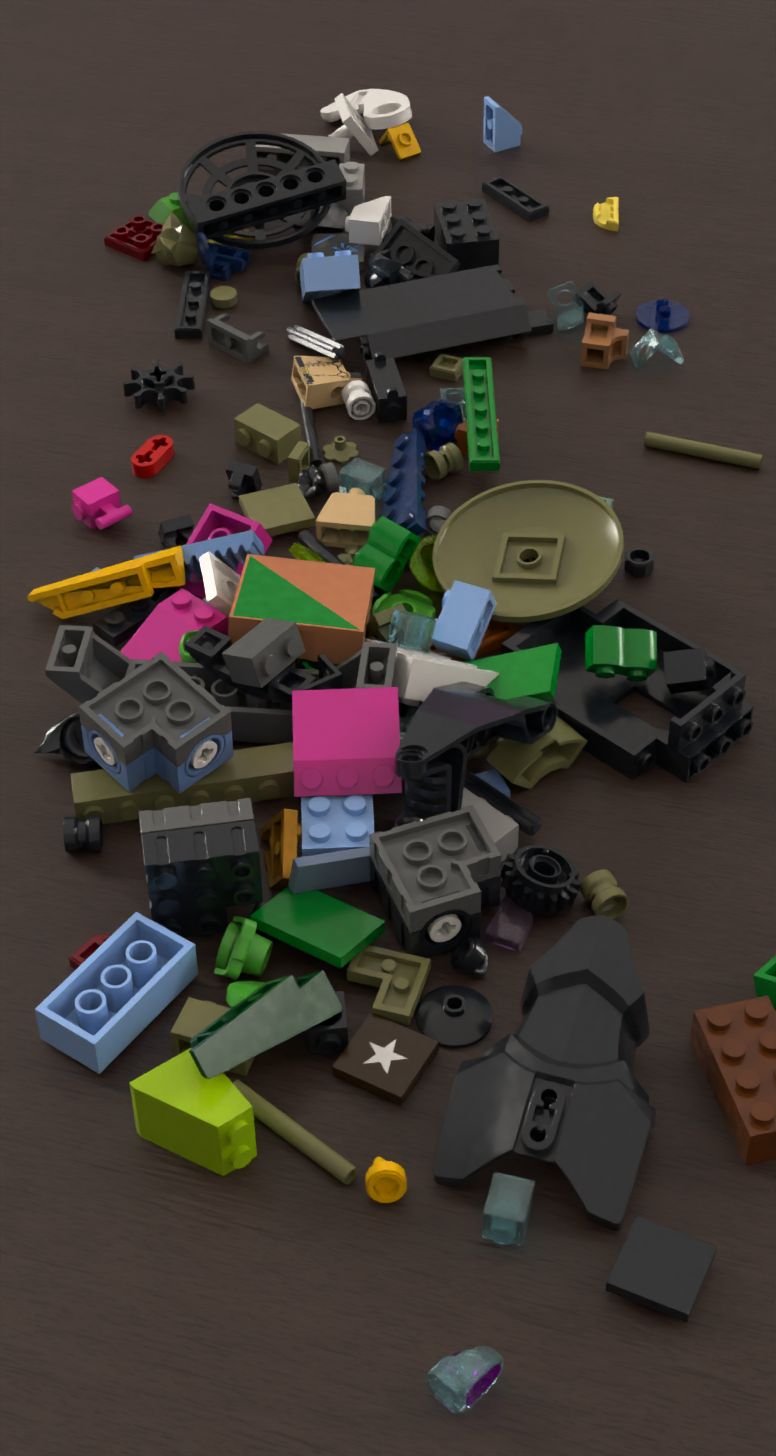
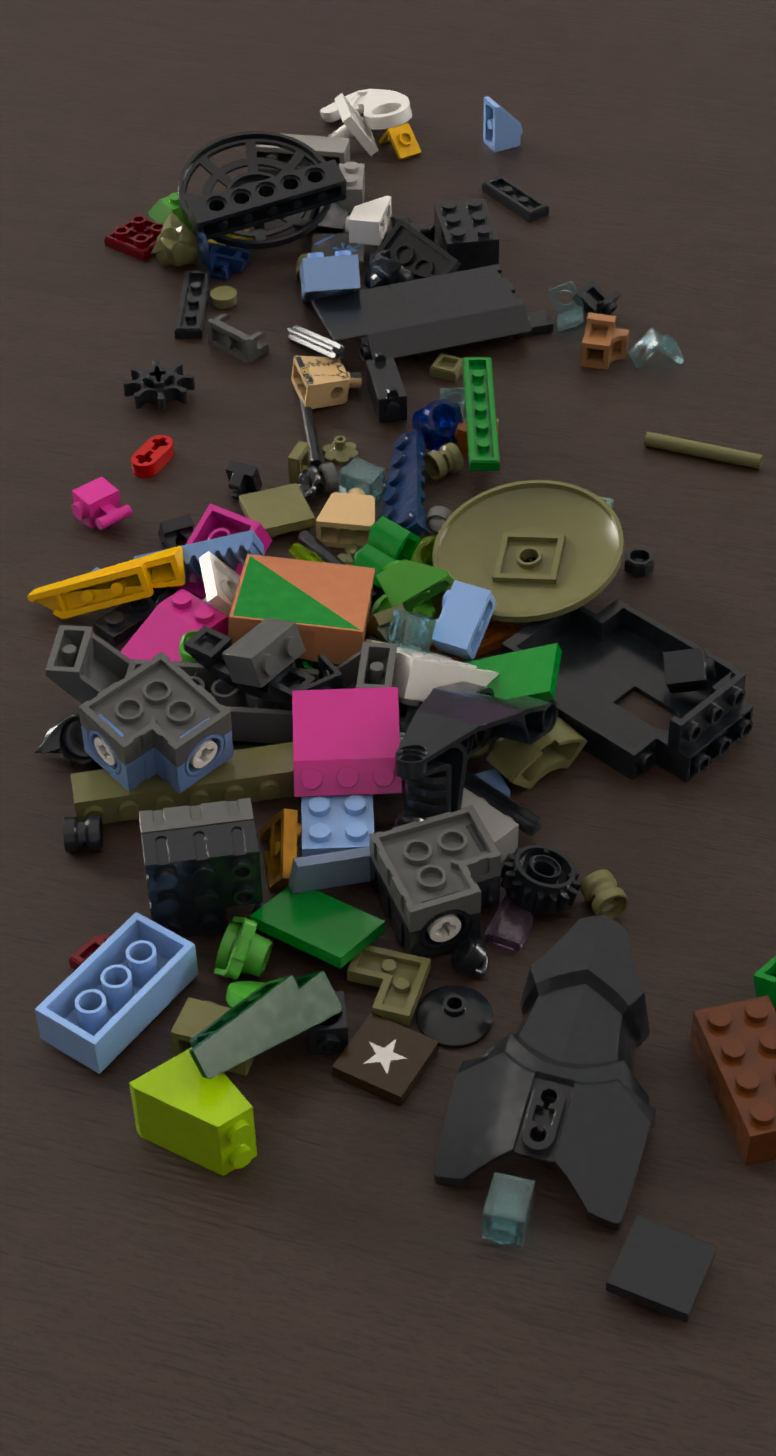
olive piece [233,1080,358,1185] -> none
olive brick [234,403,301,465] -> none
white wheel [342,380,376,420] -> none
yellow tile [365,1157,407,1203] -> none
clear light blue rock [427,1346,504,1413] -> none
green brick [585,625,657,682] -> none
light yellow tile [592,197,619,232] -> none
clear blue piece [636,299,690,333] -> none
none -> bright green slope [376,559,456,612]

